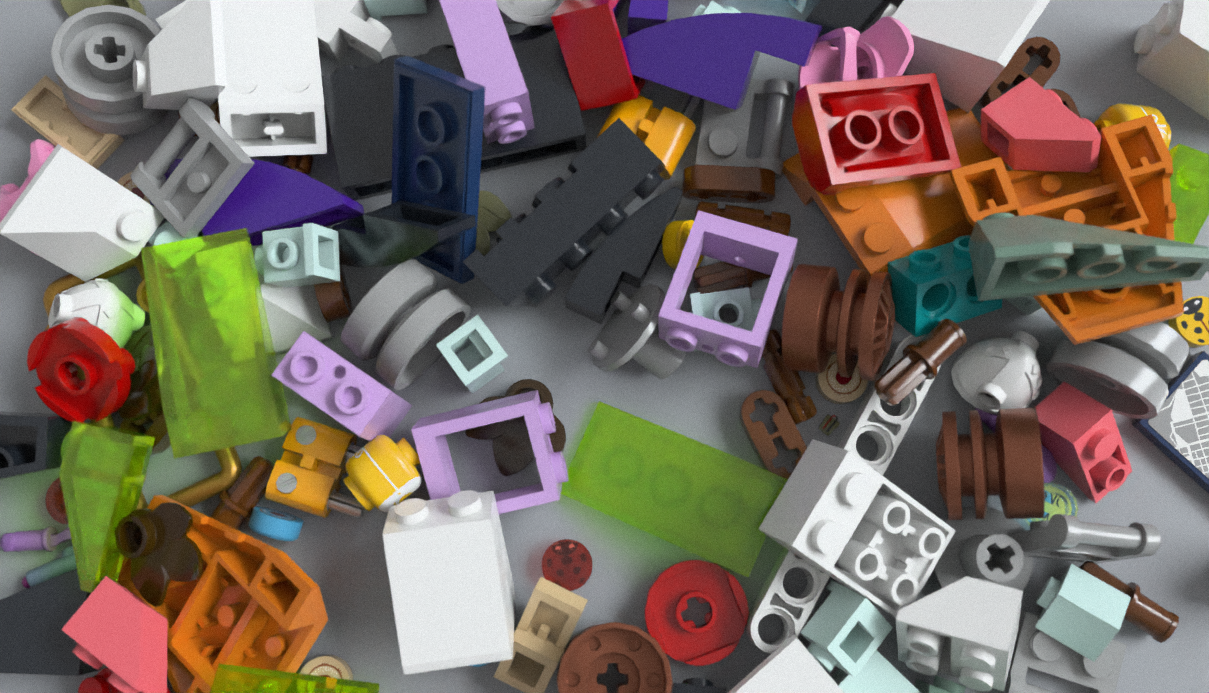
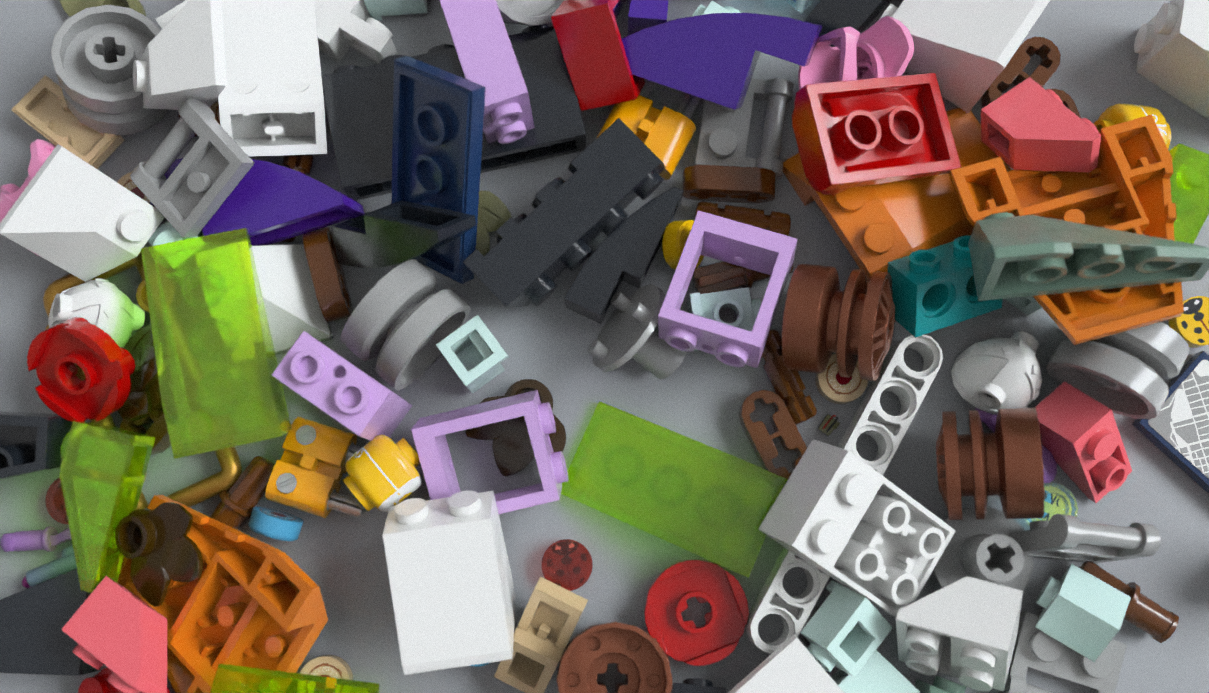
light aqua brick [254,223,340,287] -> none
reddish brown axle [874,318,967,406] -> none

